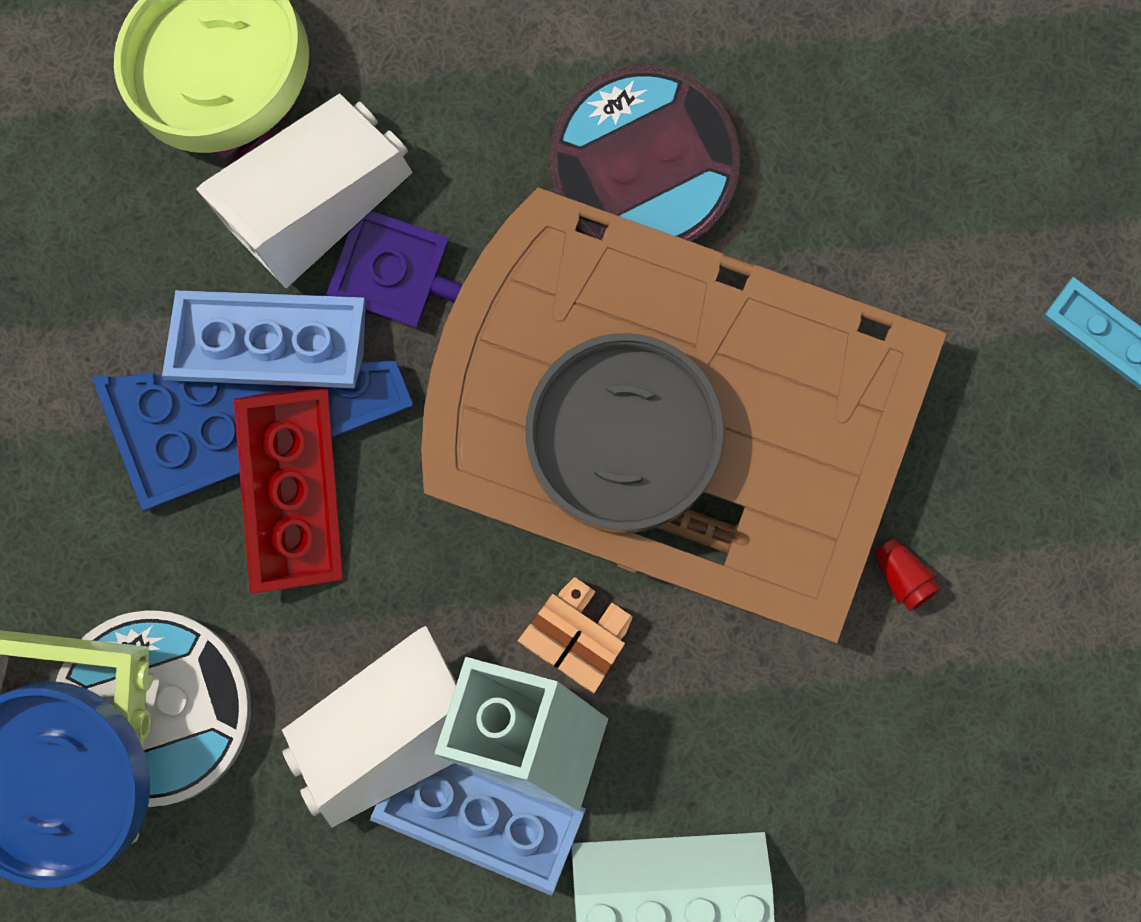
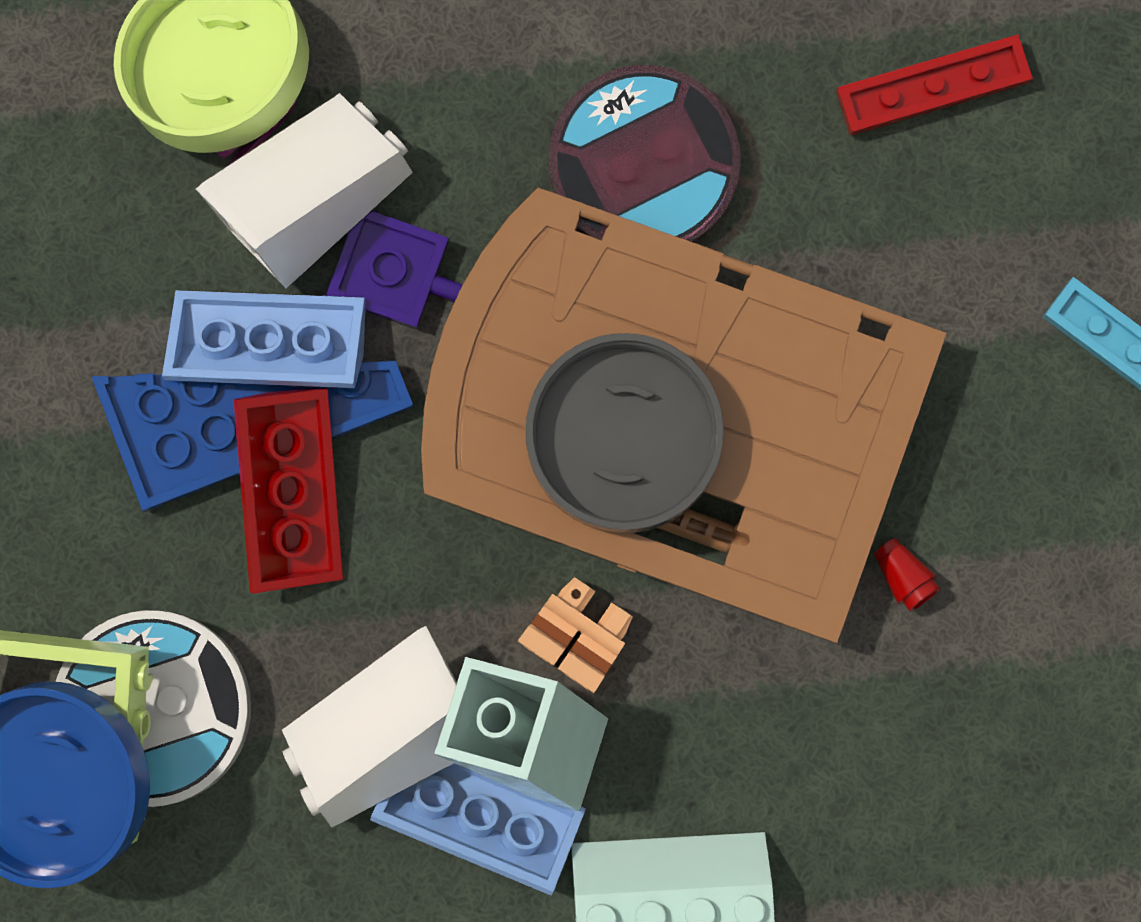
none -> red plate [836,34,1033,136]

